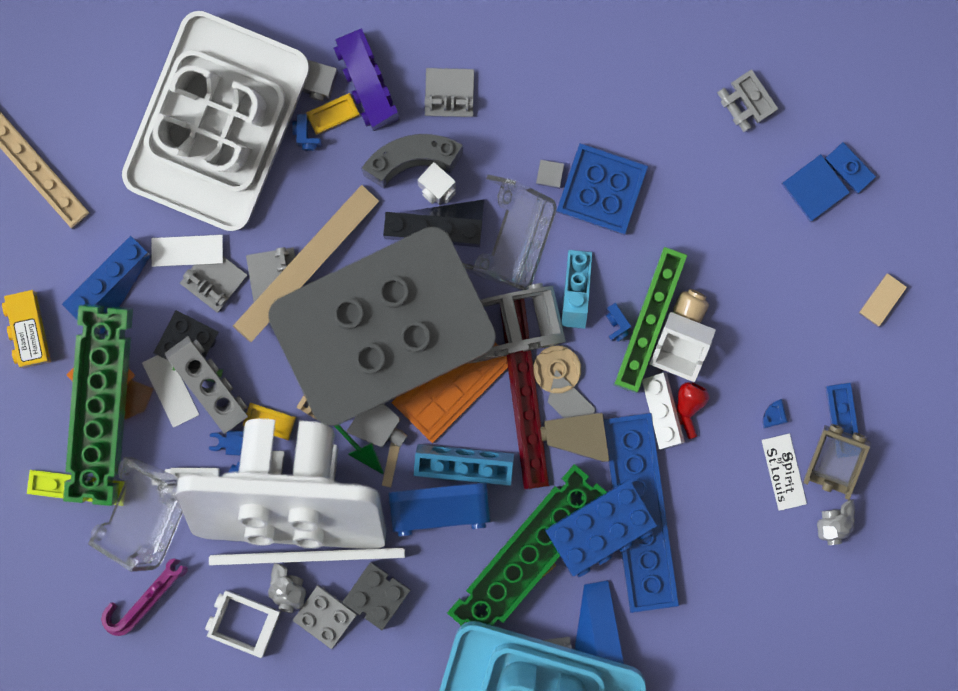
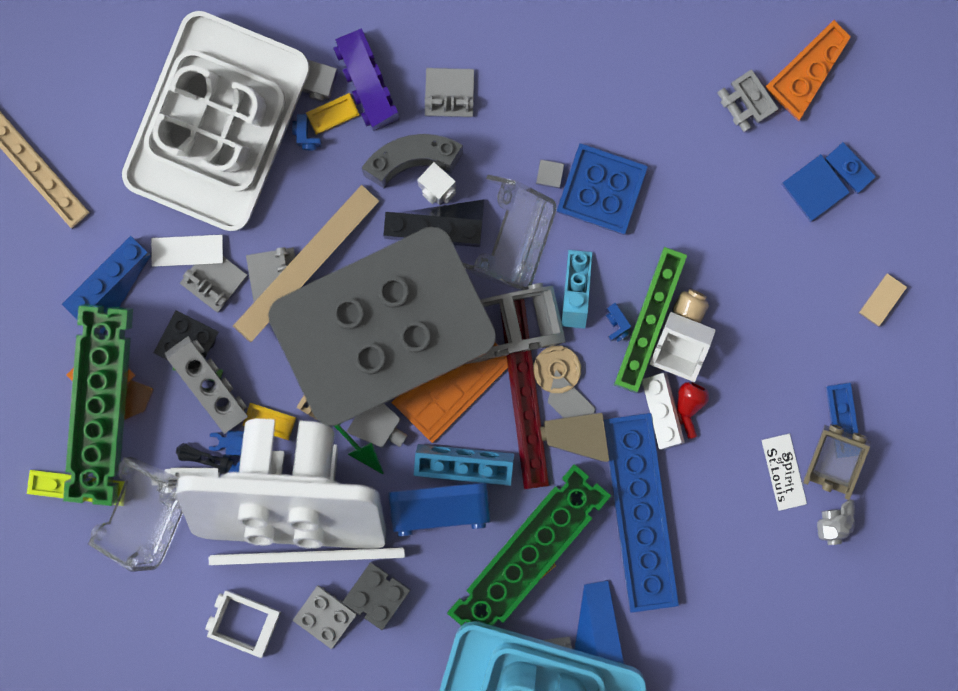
yellow brick [2,290,51,368] -> none
magenta piece [101,558,188,636] -> none
white sticker [142,355,199,428] -> none
light grey head [268,563,306,613] -> none
tan sticker [382,430,403,487] -> none
blue bracket [545,479,657,577] -> none
blue tile [762,399,787,428] -> none
none -> black piece [176,443,235,474]
none -> orange wing [765,20,851,122]

